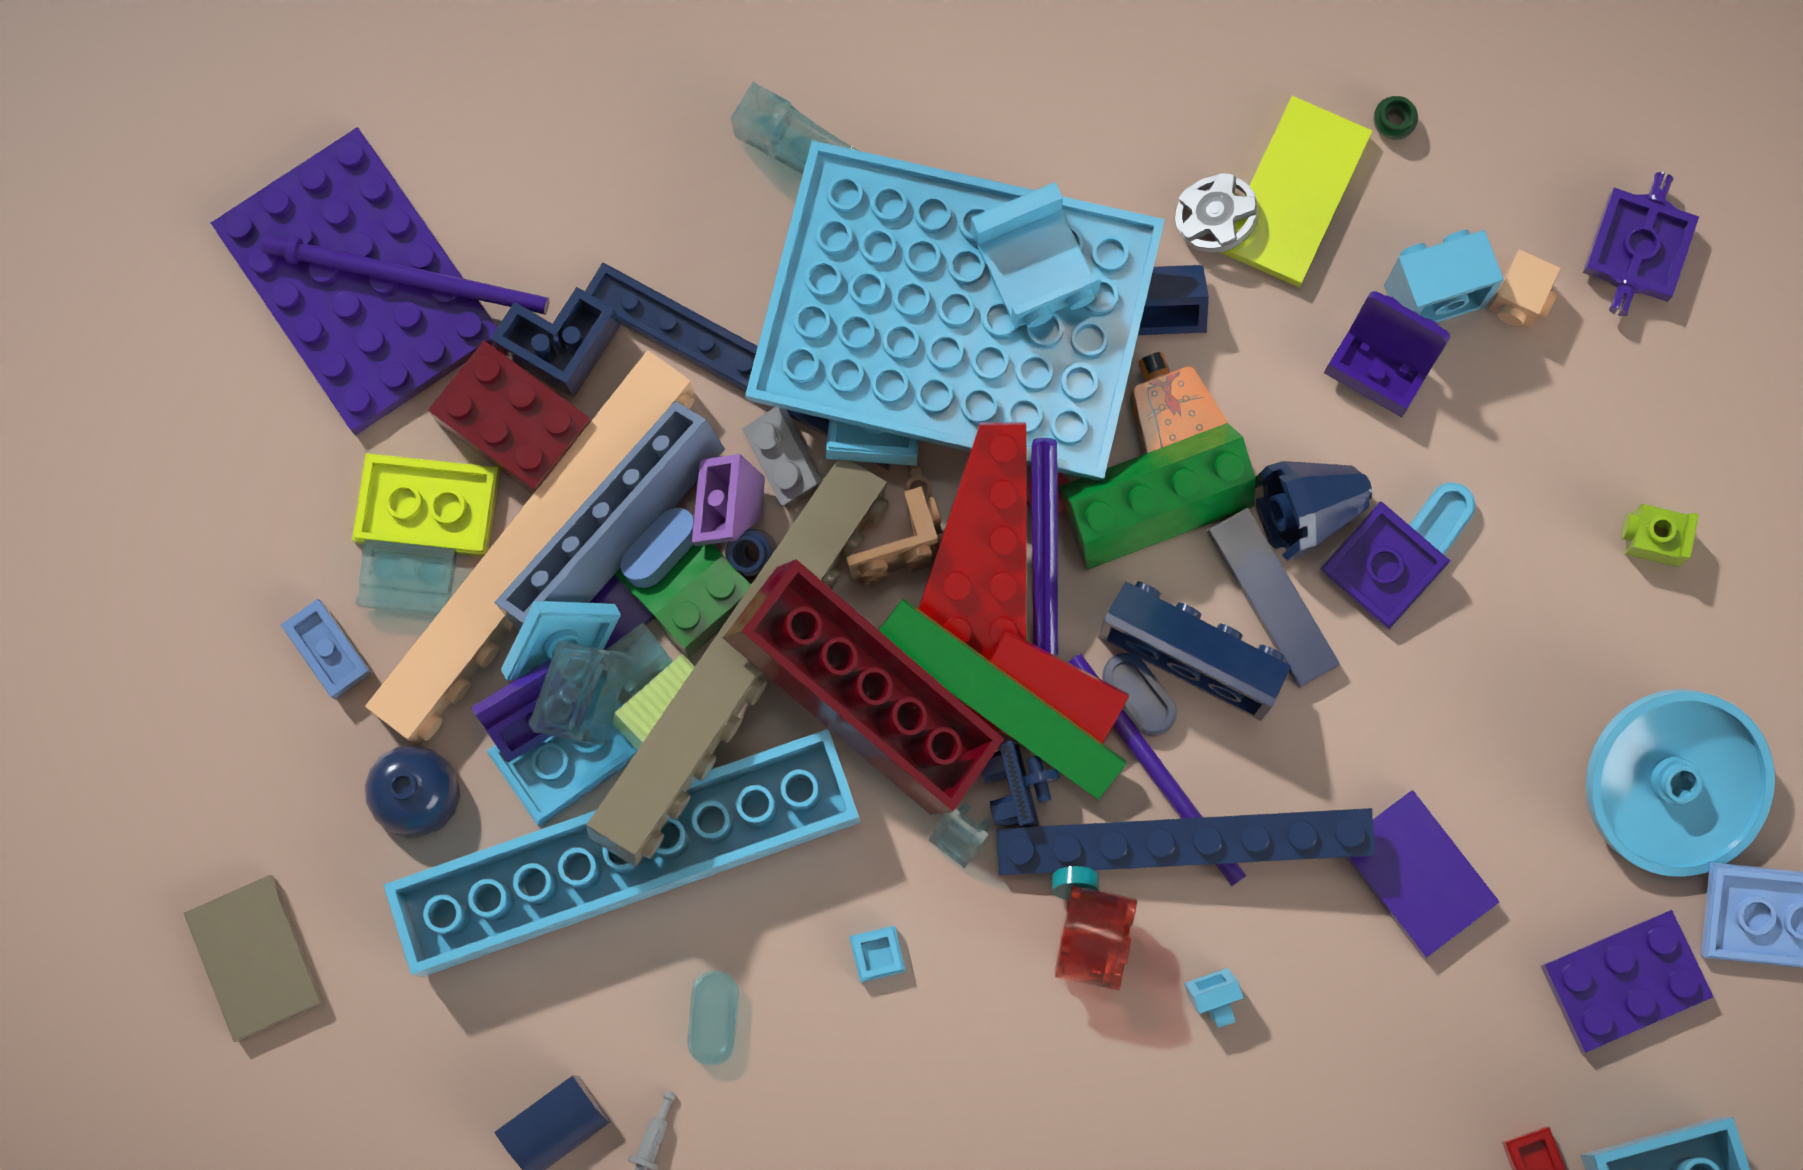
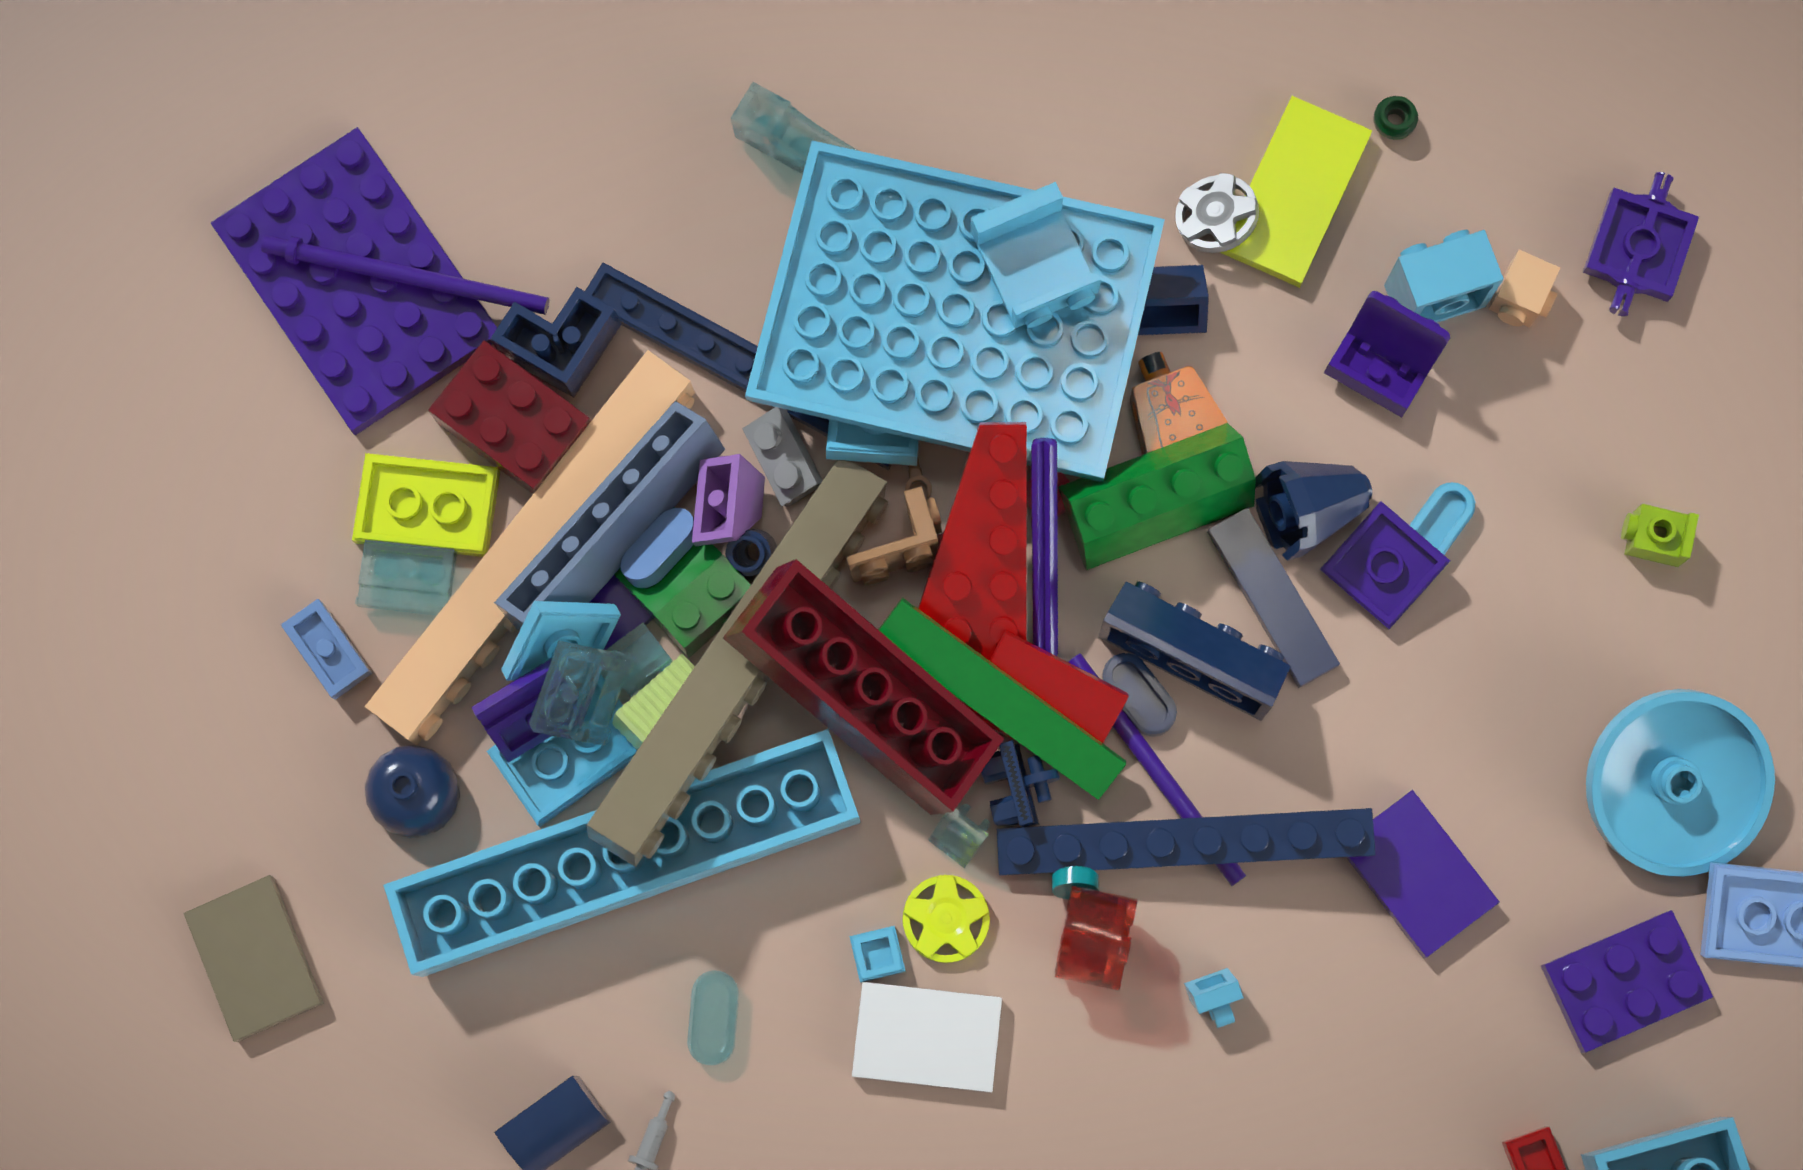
none -> white tile [852,982,1002,1093]
none -> neon yellow wheel [902,875,990,963]

